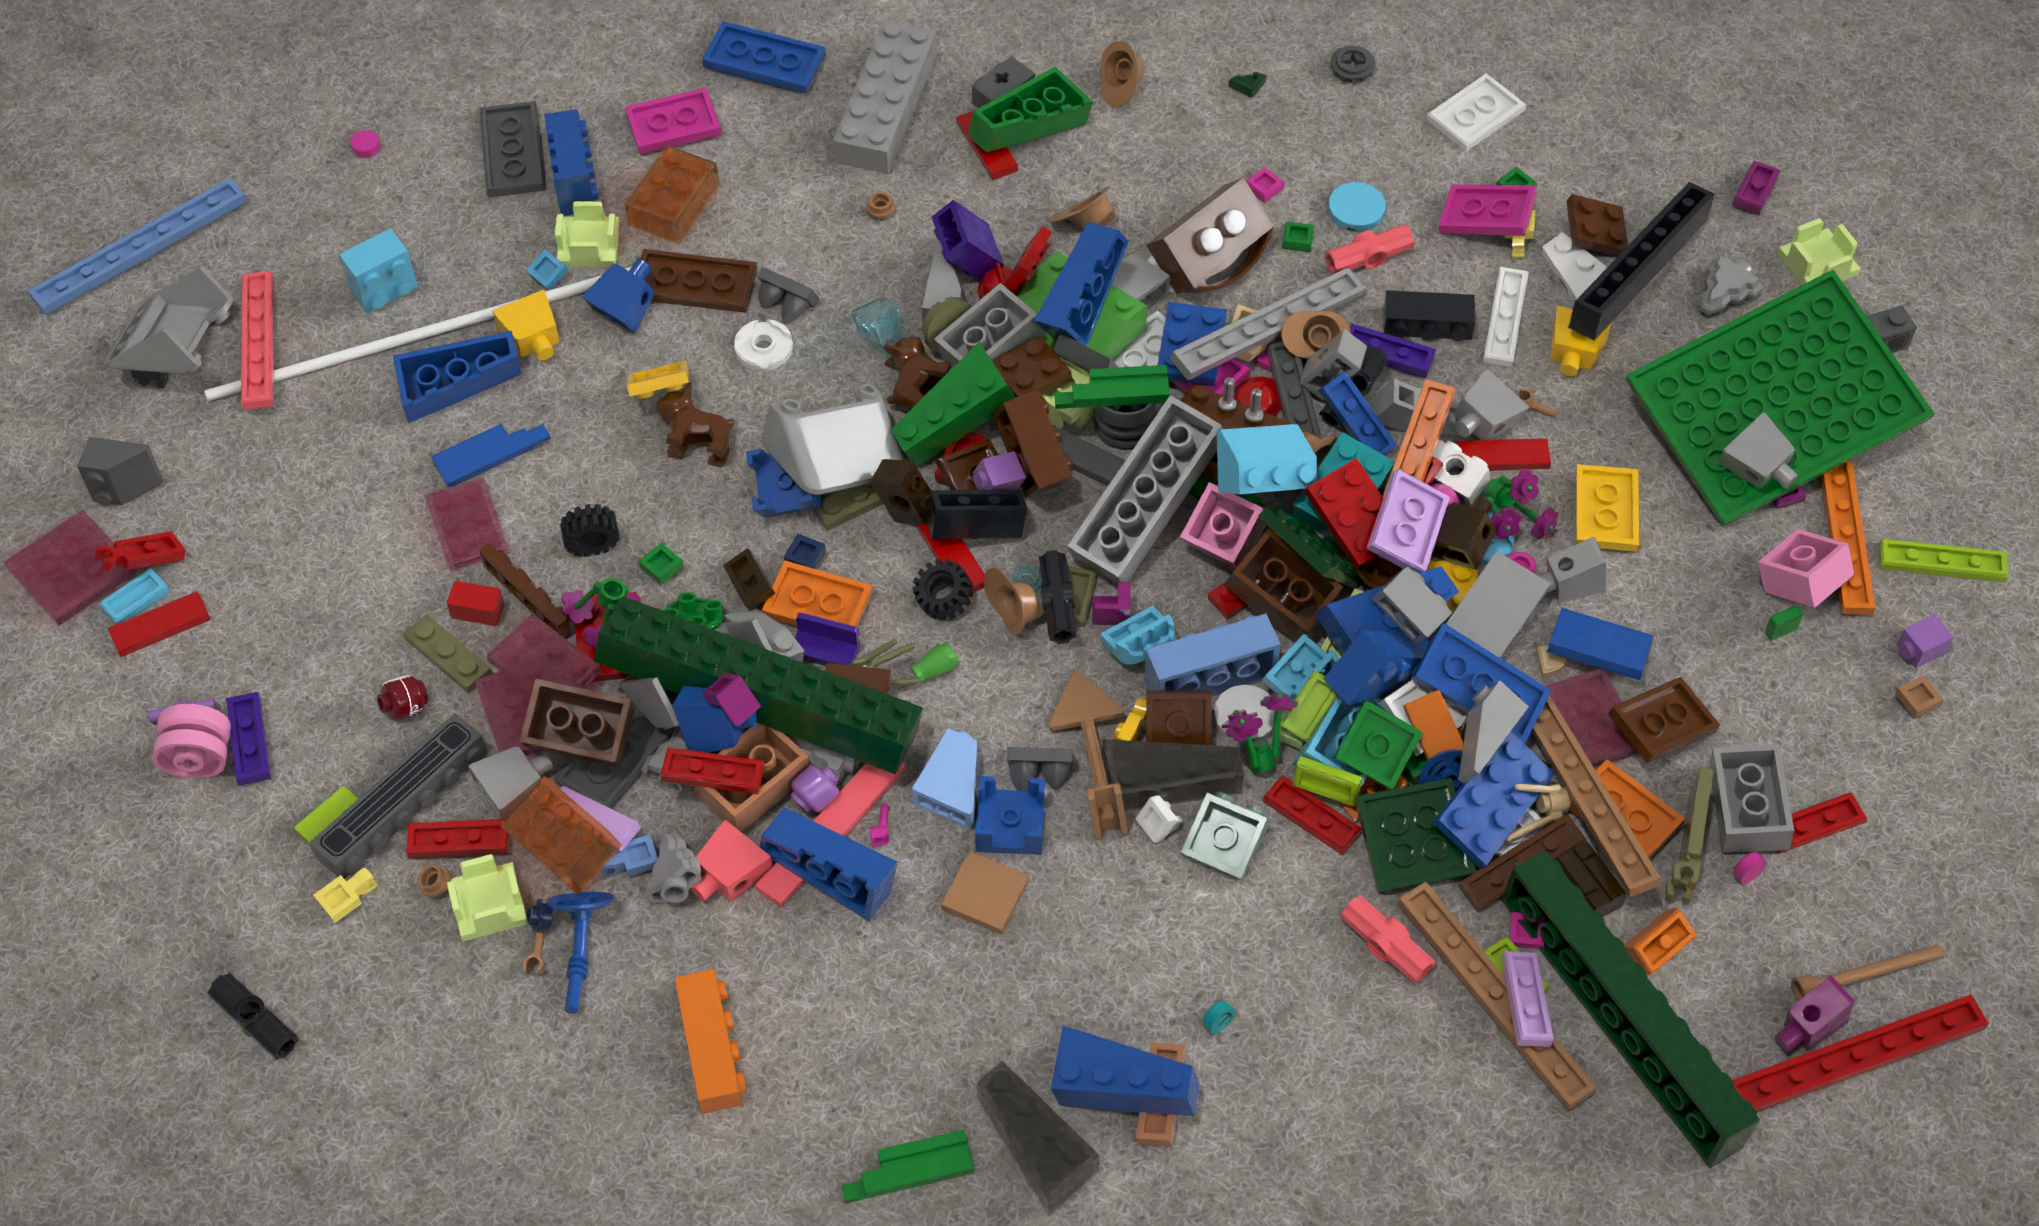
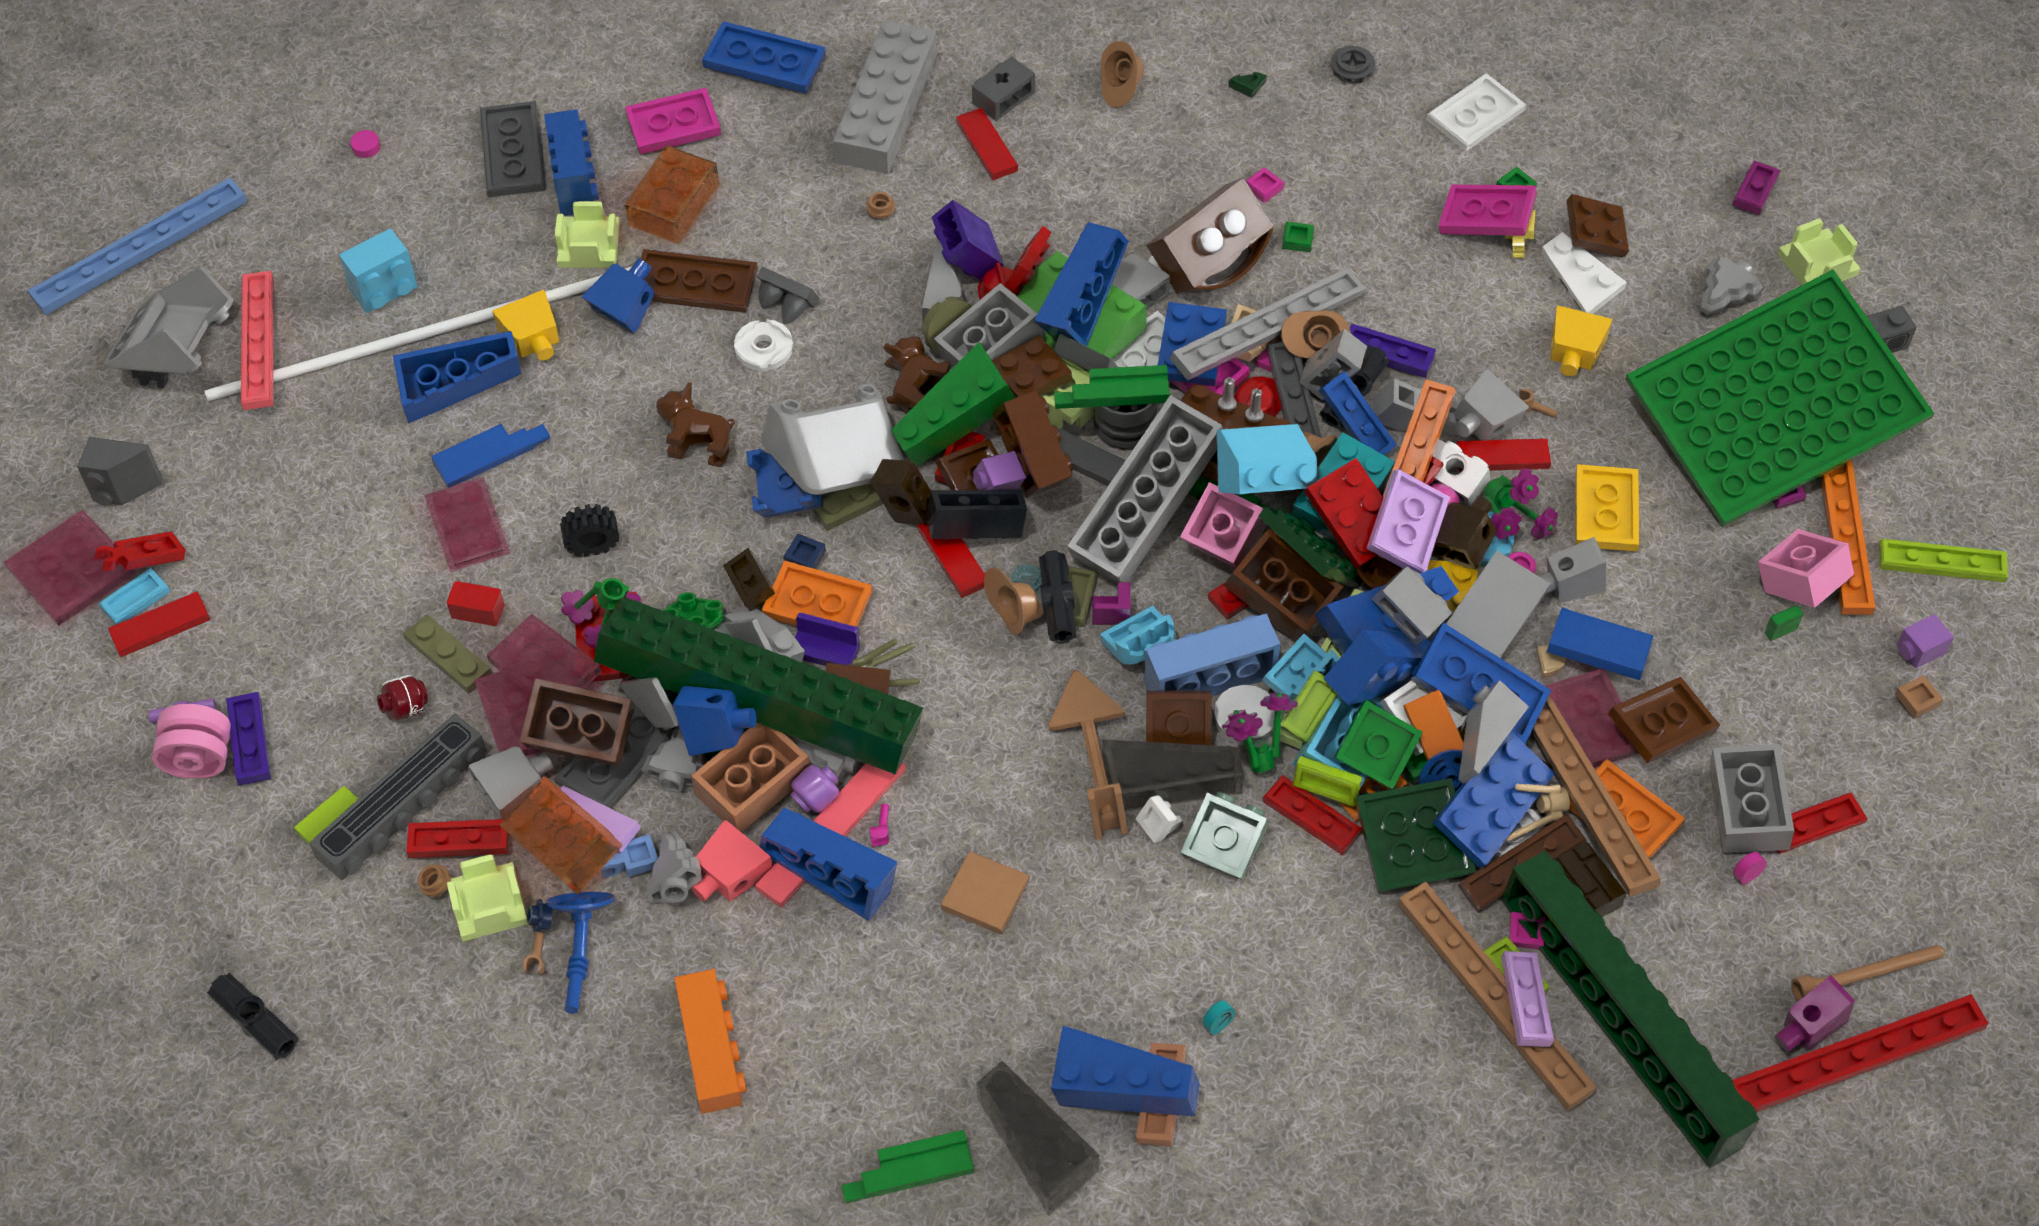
light yellow plate [313,867,378,923] -> none
reddish brown plate [479,543,571,641] -> none
dark azure plate [526,249,569,290] -> none
yellow plate [627,360,689,399] -> none
green plate [638,542,684,585] -> none
red tile [660,747,765,794] -> none
magenta panel [701,673,761,726] -> none
clear light blue slope [851,297,902,346] -> none
bright green cone [910,642,960,682] -> none
black tyre [912,559,974,620] -> none
light blue slope [912,728,978,830] -> none
green wedge [967,67,1093,152] -> none
blue panel [975,776,1045,855] -> none
dark grey tile [1007,747,1073,791] -> none
medium nougat piece [1050,186,1116,231] -> none
yellow plate [1113,698,1146,757] -> none
coral piece [1325,225,1415,275] -> none
medium azure tile [1328,182,1386,232] -> none
coral piece [1340,895,1435,984] -> none
black brick [1383,290,1475,341] -> none
white tile [1483,267,1529,367] -> none
black brick [1568,182,1715,341] -> none
orange slope [1625,908,1697,975] -> none
olive tile [1665,767,1714,905] -> none
light grey torso [1718,412,1798,489] -> none

